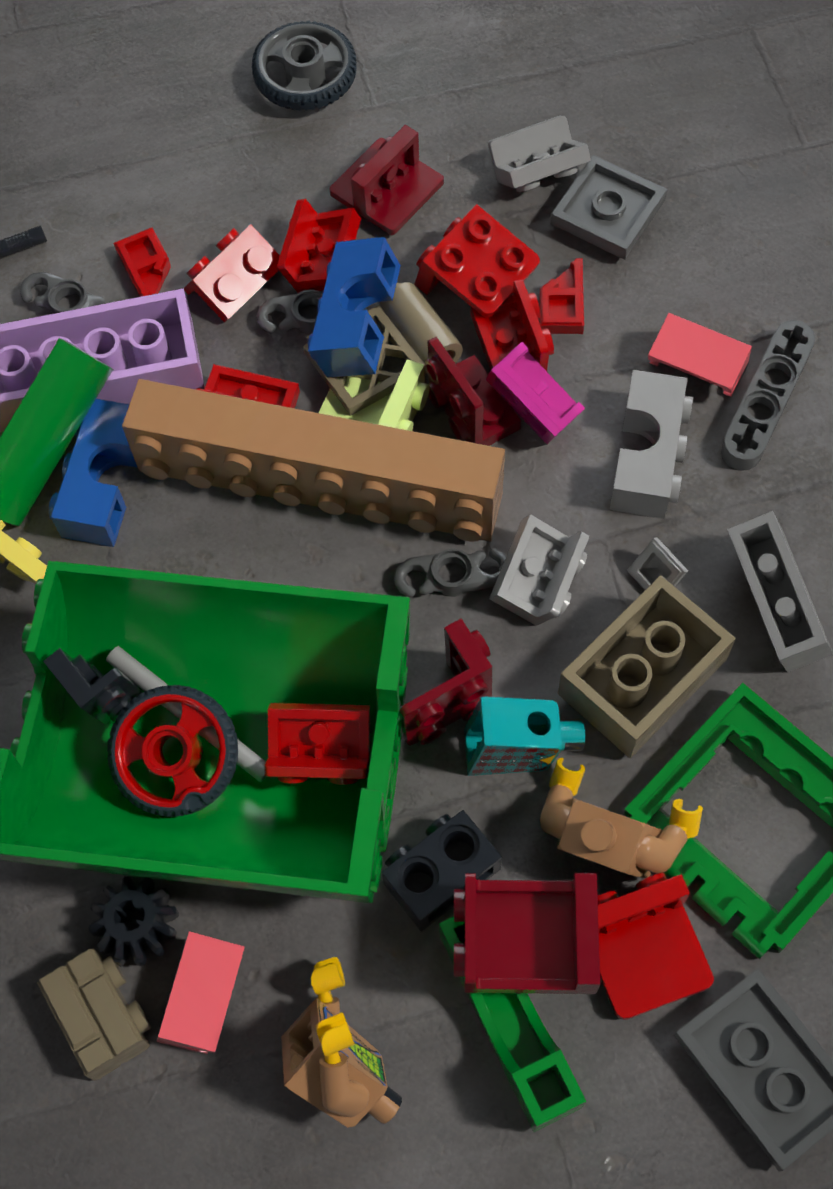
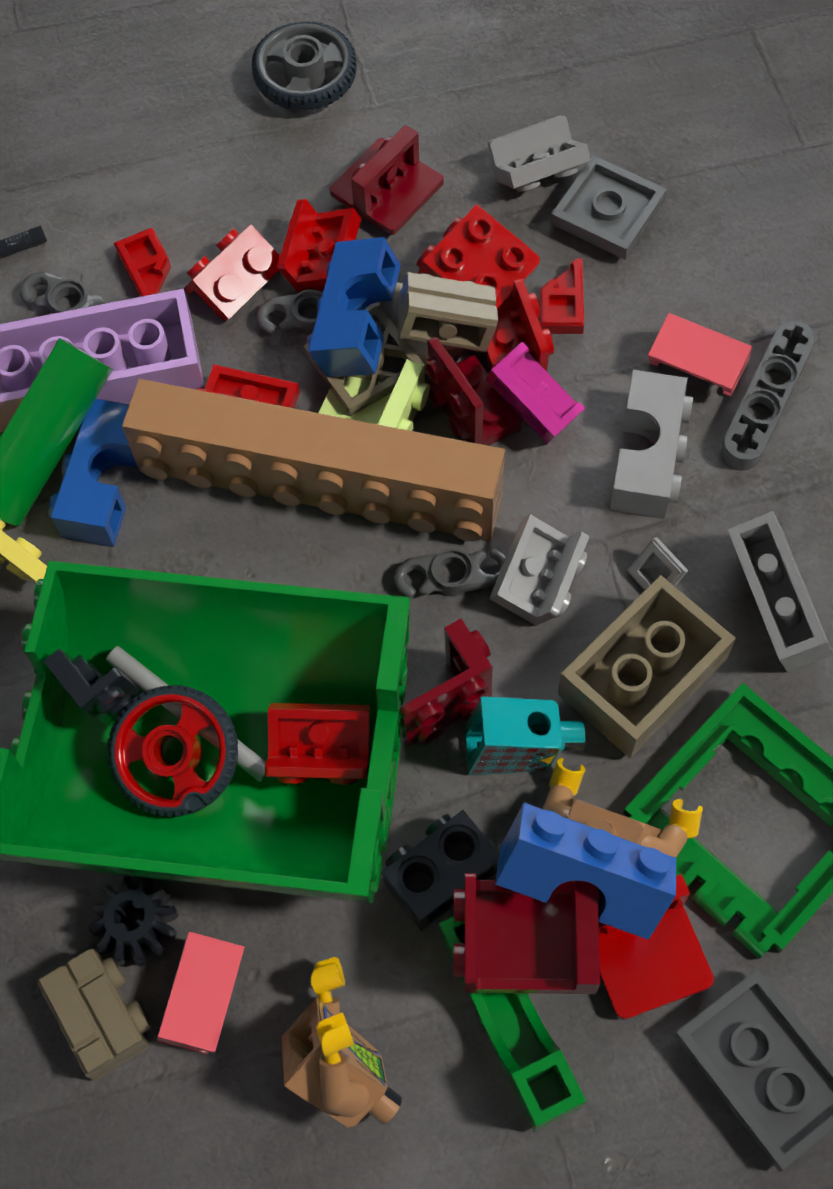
none -> dark tan brick [397,272,498,352]
none -> blue arch [495,803,676,940]

